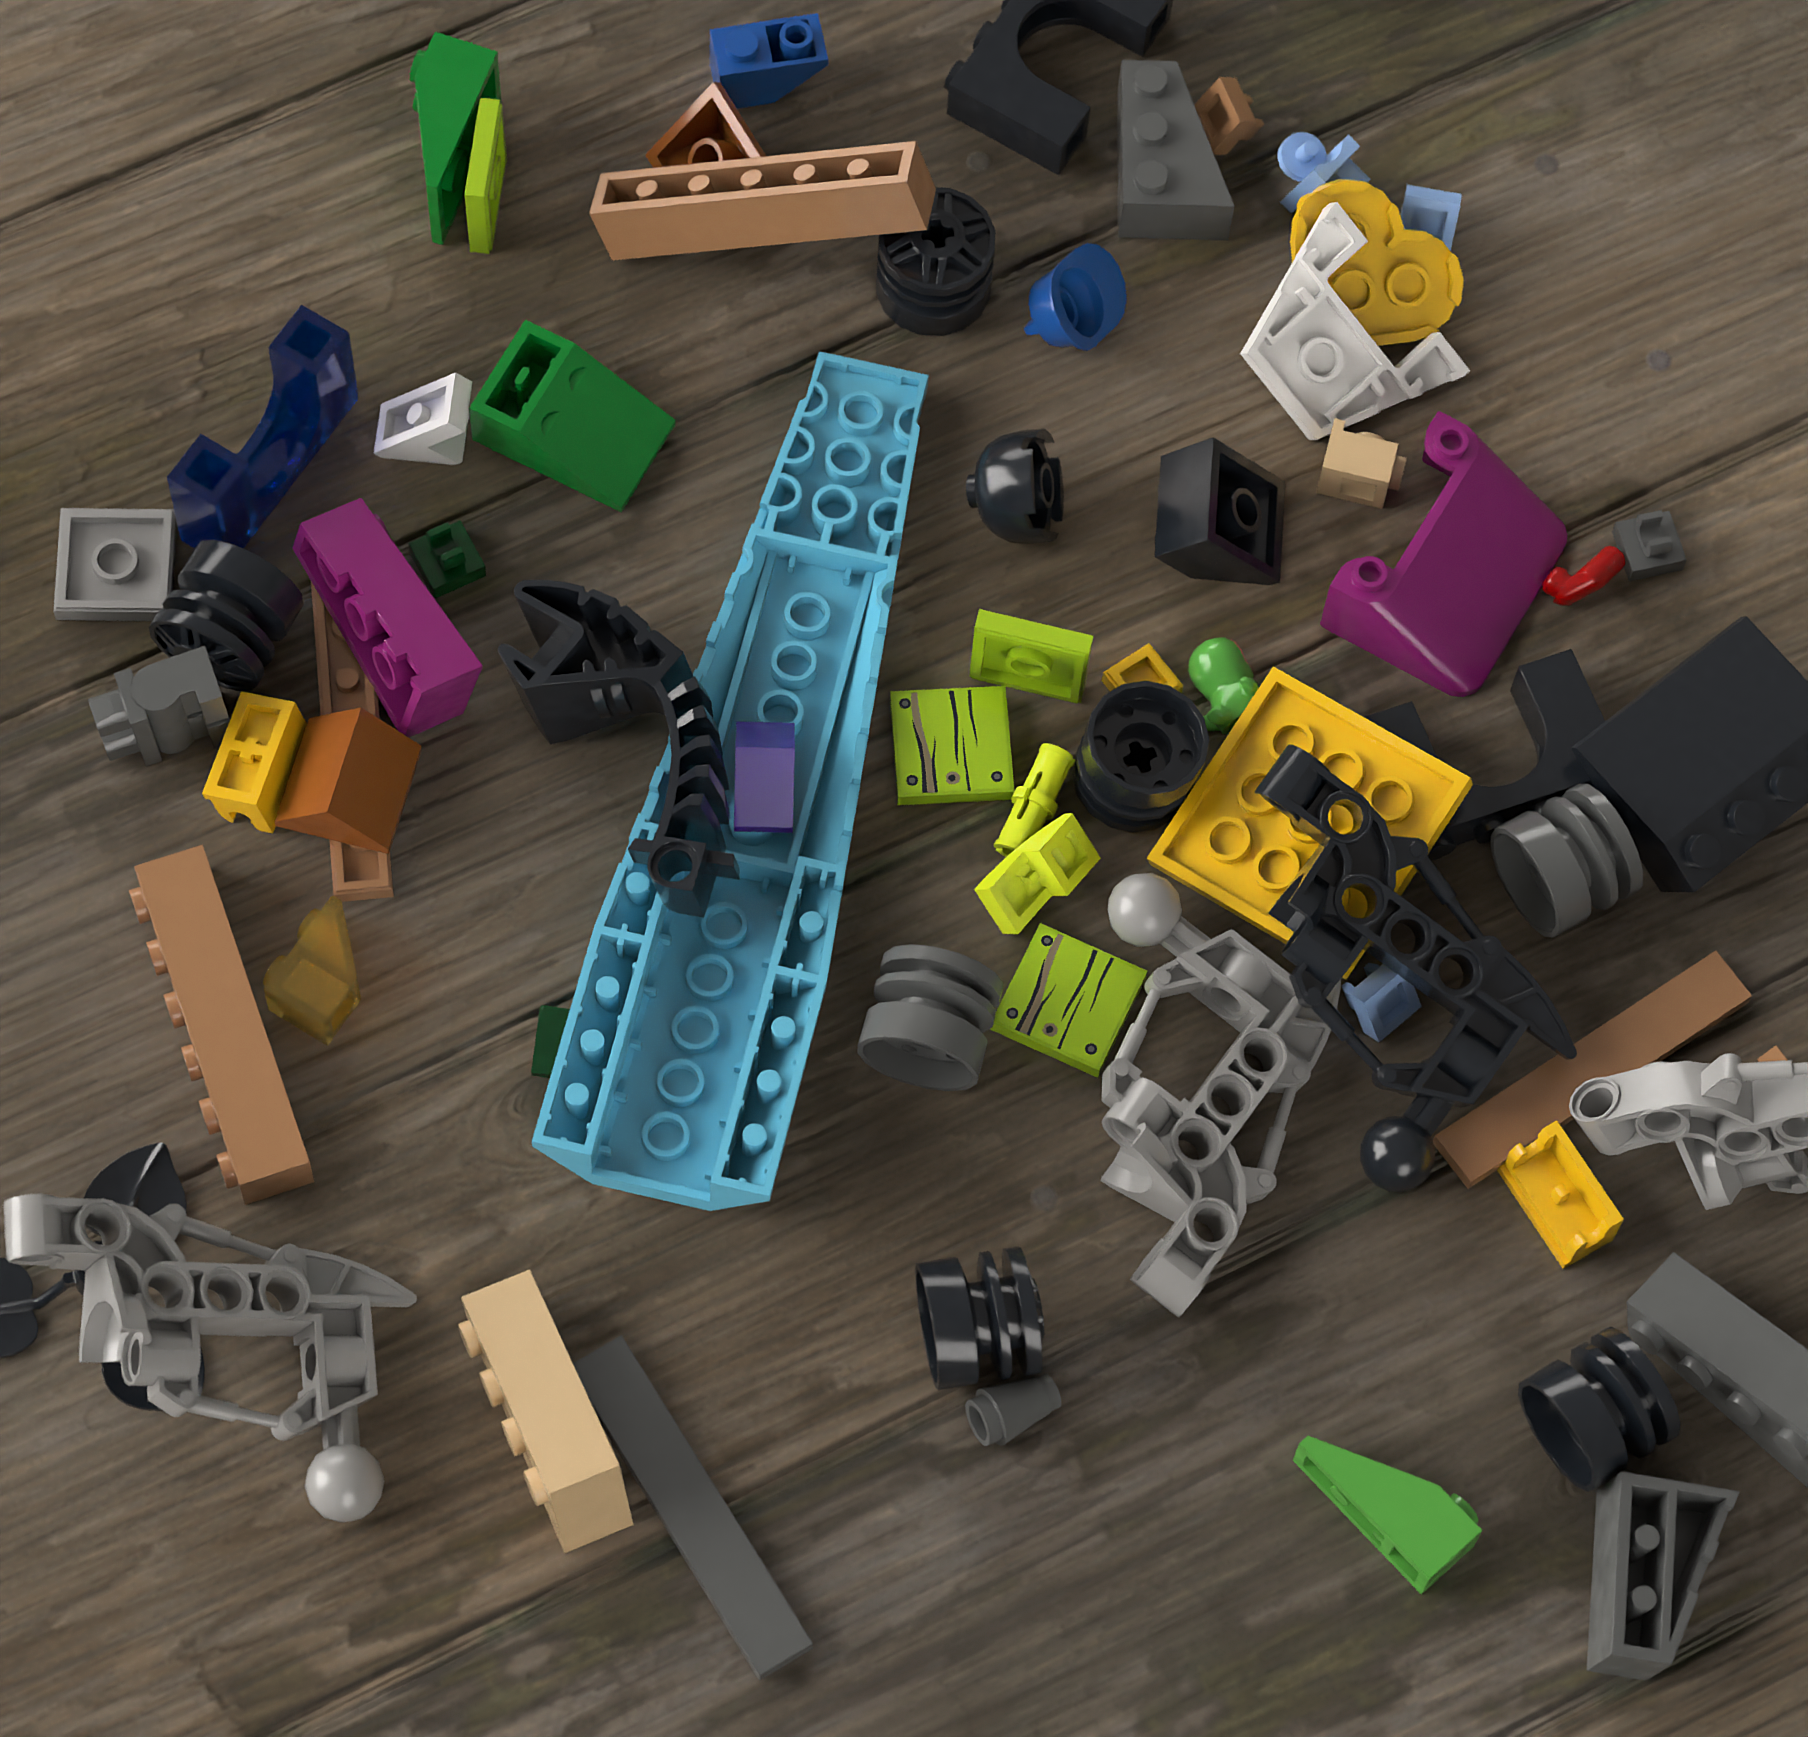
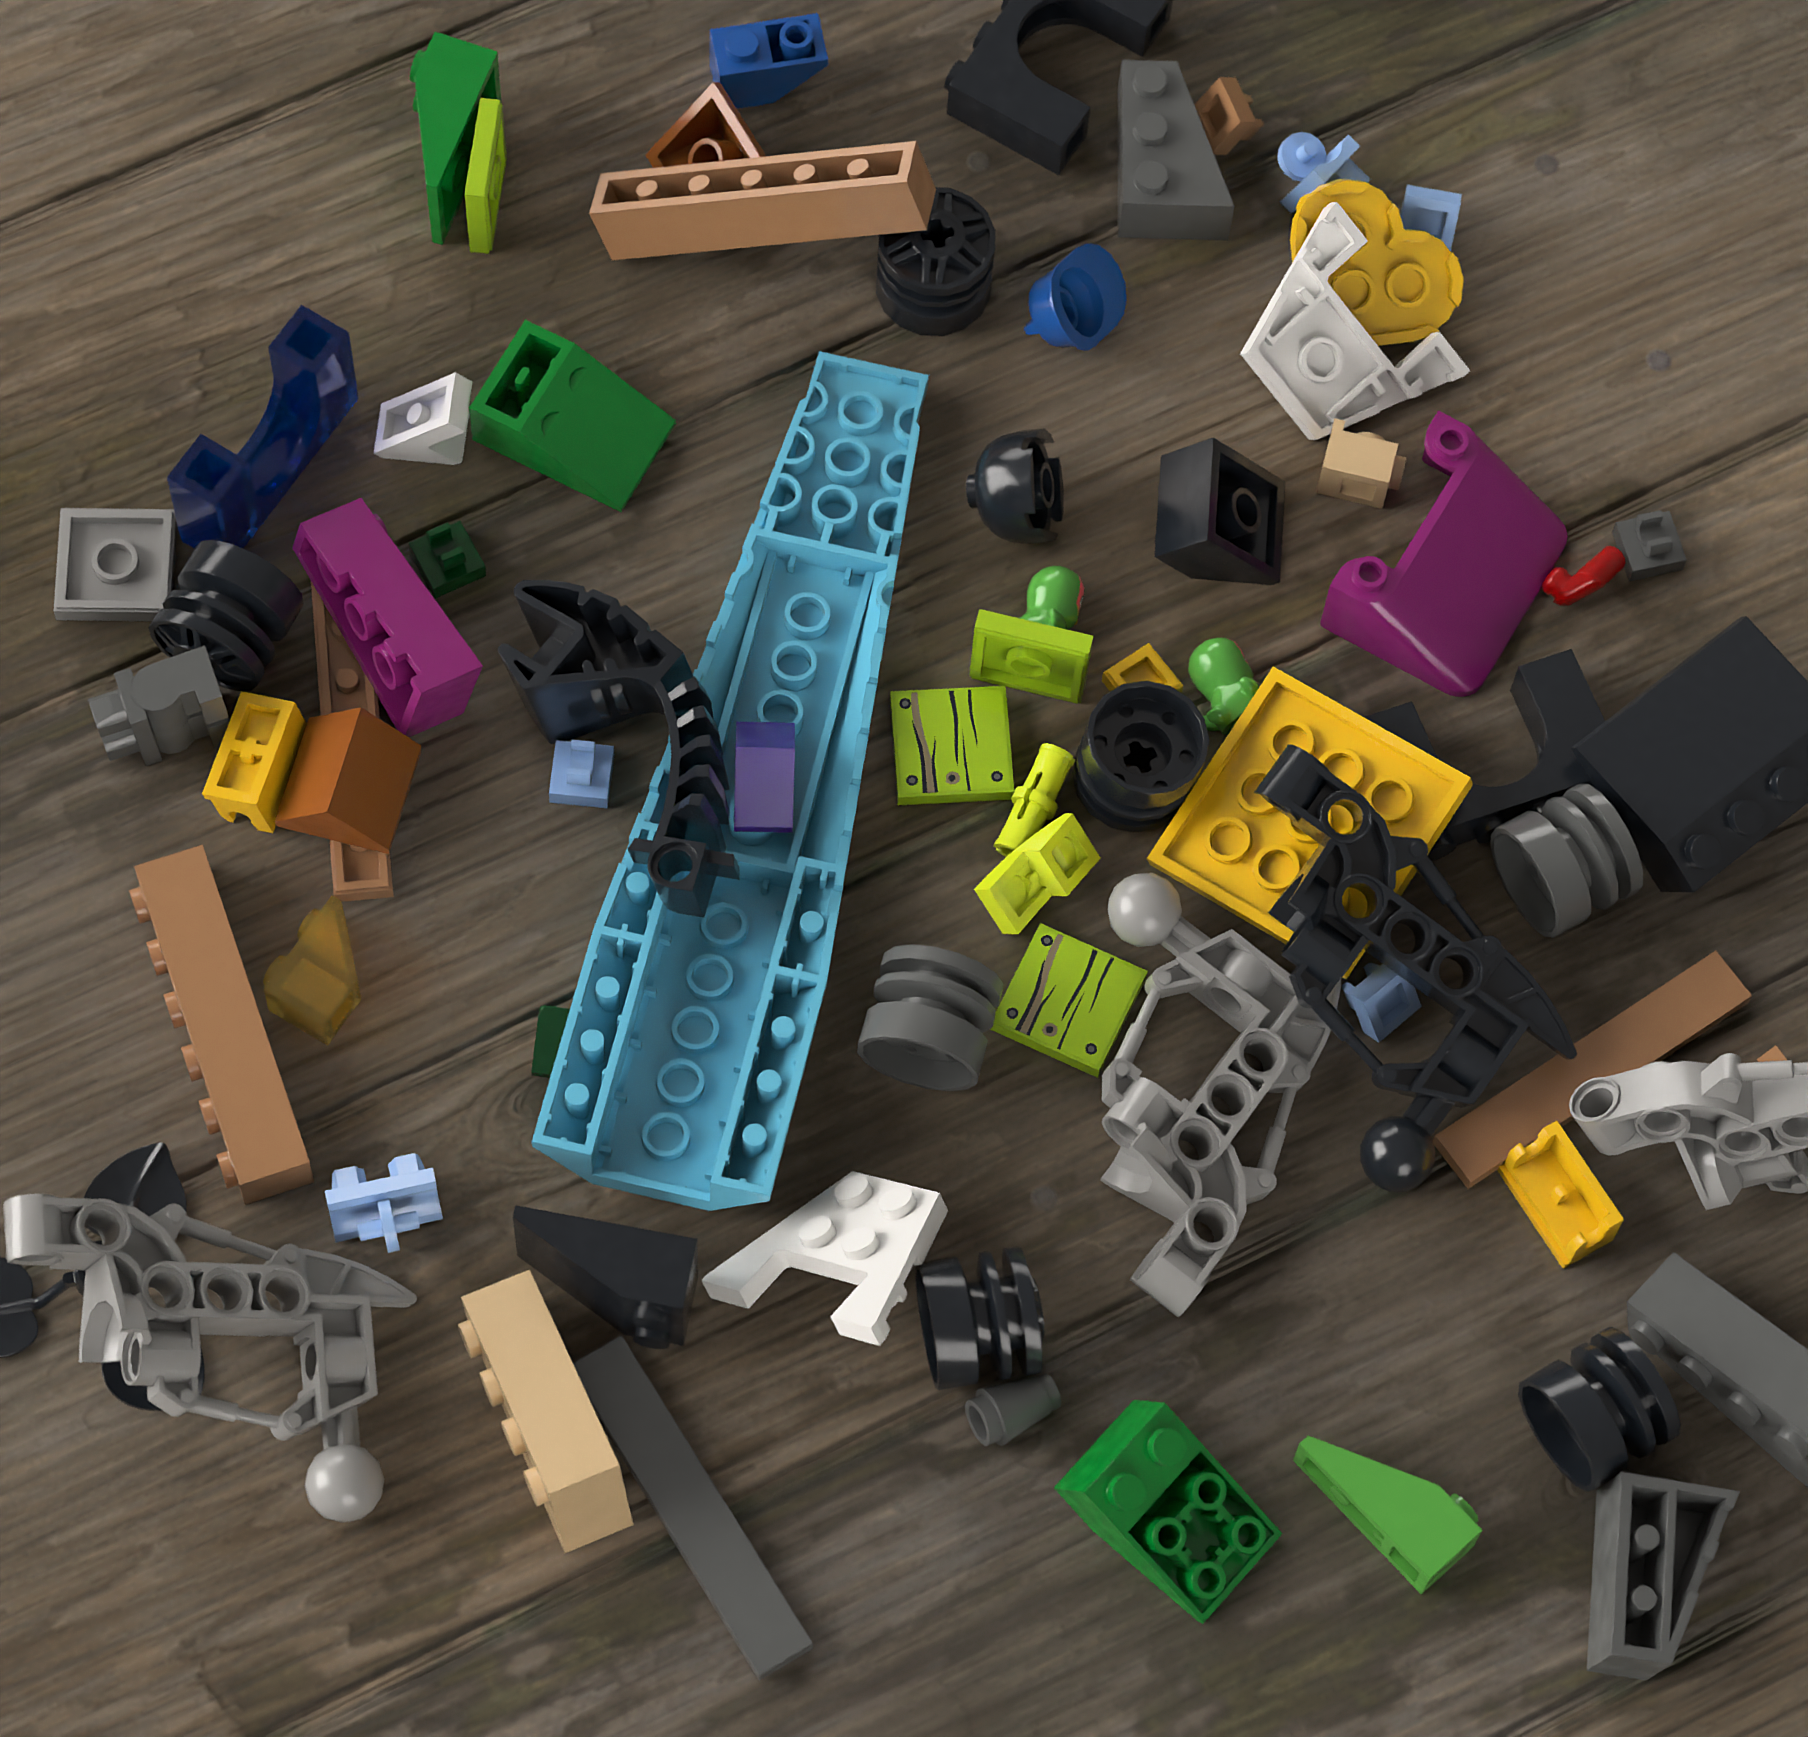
none -> light blue hips [325,1153,443,1253]
none -> black slope [513,1205,698,1349]
none -> light blue tile [549,739,614,808]
none -> white wing [701,1171,948,1346]
none -> bright green animal [1020,565,1084,630]
none -> green slope [1054,1400,1283,1623]

